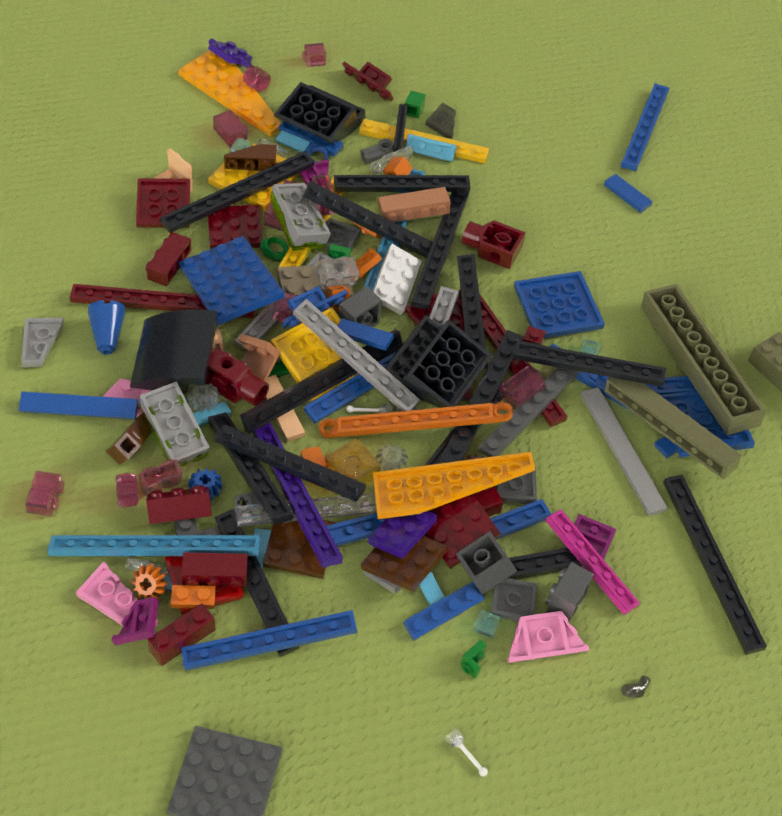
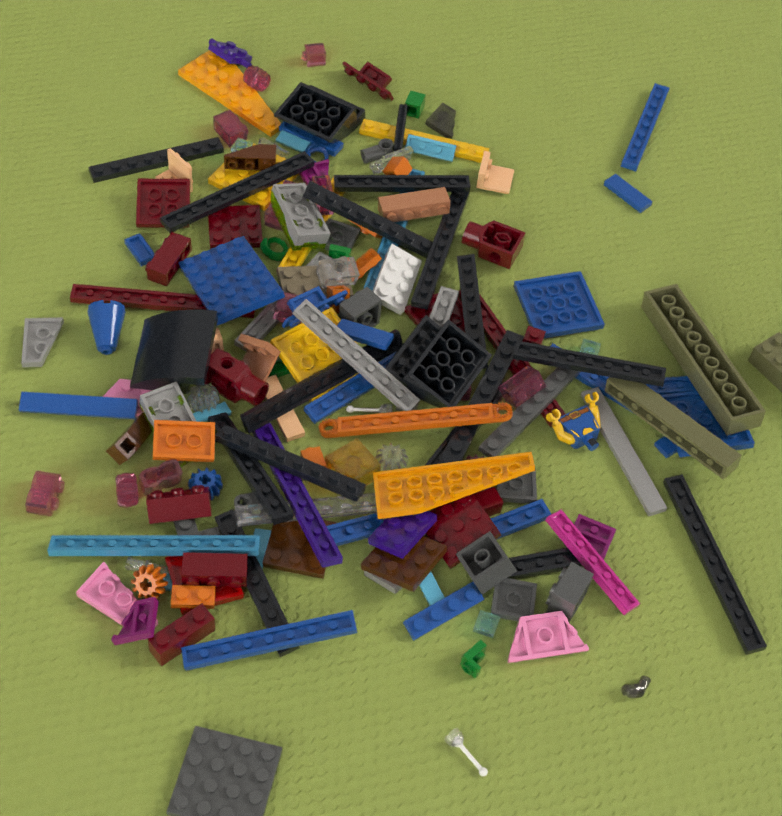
none -> black plate [88,137,224,183]
none -> blue tile [124,233,155,266]
none -> orange plate [153,420,215,462]
none -> light nougat bracket [476,151,514,194]
none -> torso [546,392,601,451]

